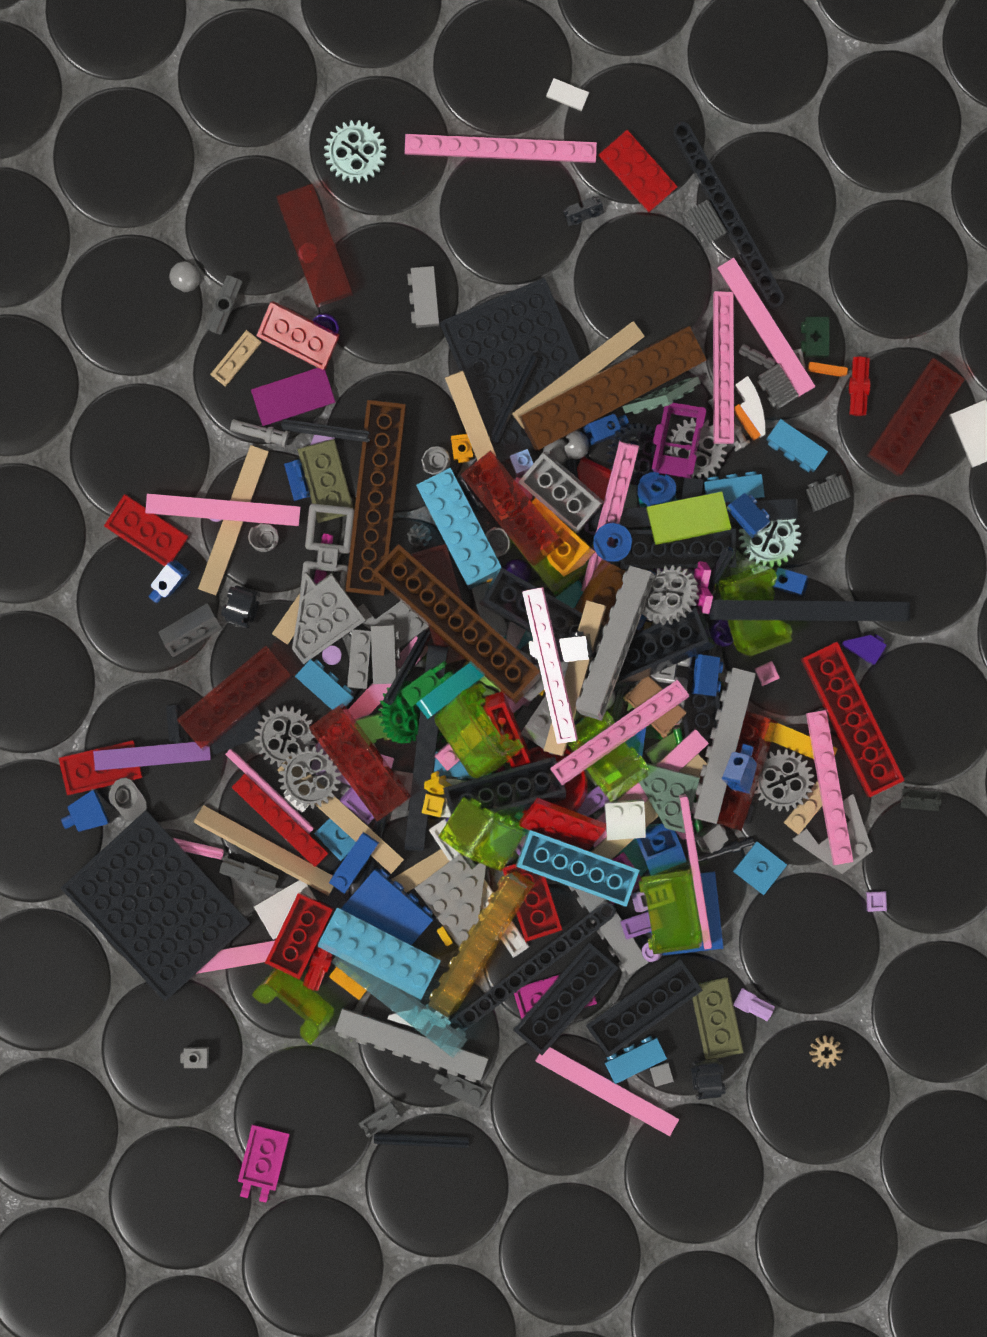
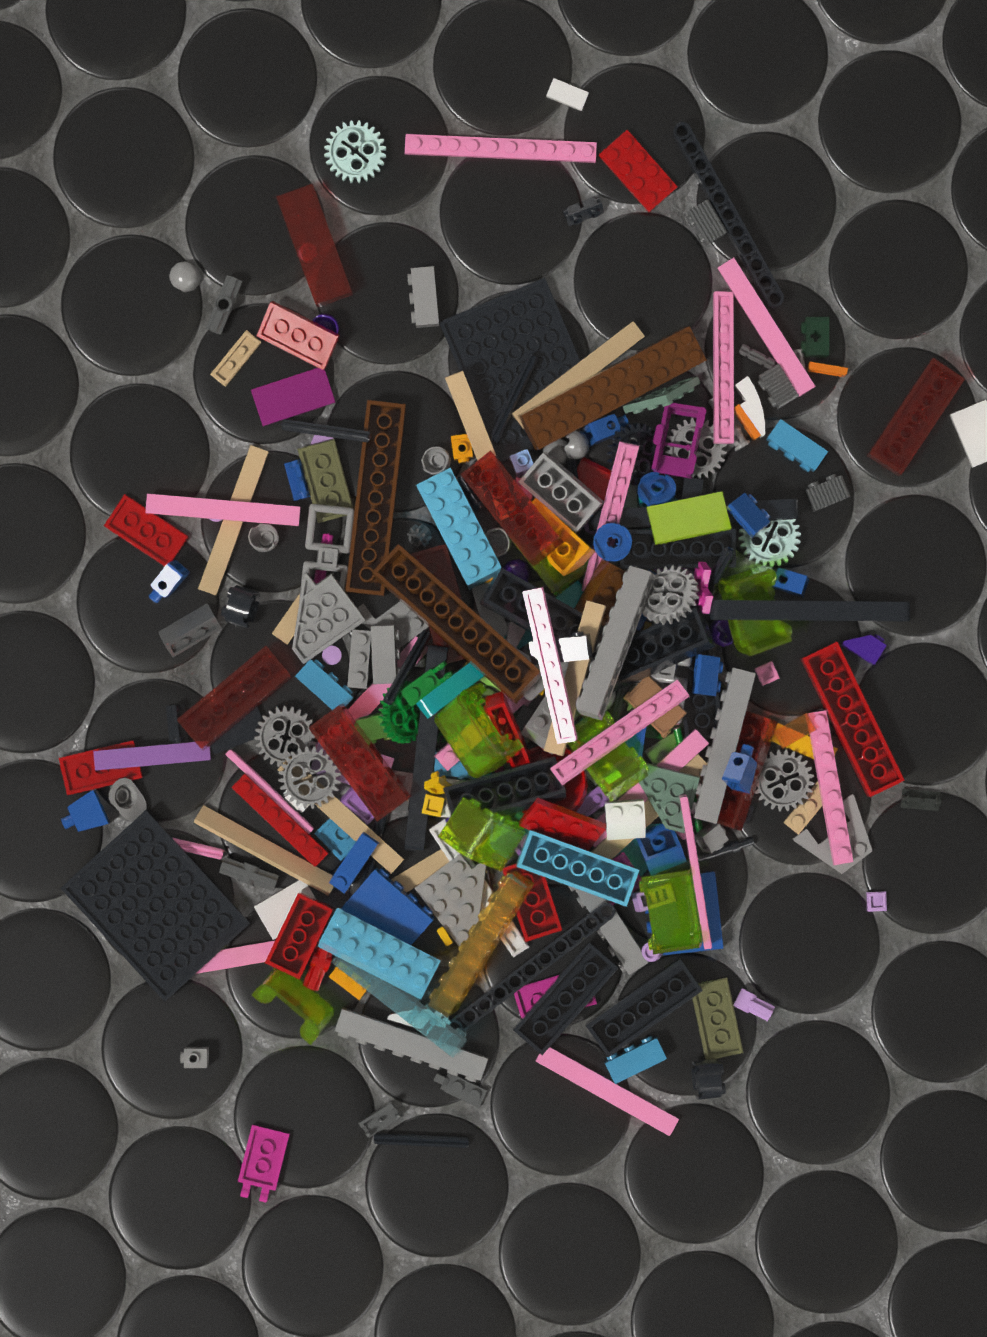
light grey pin [230,419,289,448] -> none
medium lavender tile [620,909,663,940] -> none
light grey tile [650,1063,674,1087] -> none
dark azure brick [703,472,765,503] -> none
dark azure plate [733,841,787,895] -> none
tan gear [809,1035,843,1069] -> none
red piece [849,357,870,416] -> none
none -> clear orange tile [774,713,817,749]

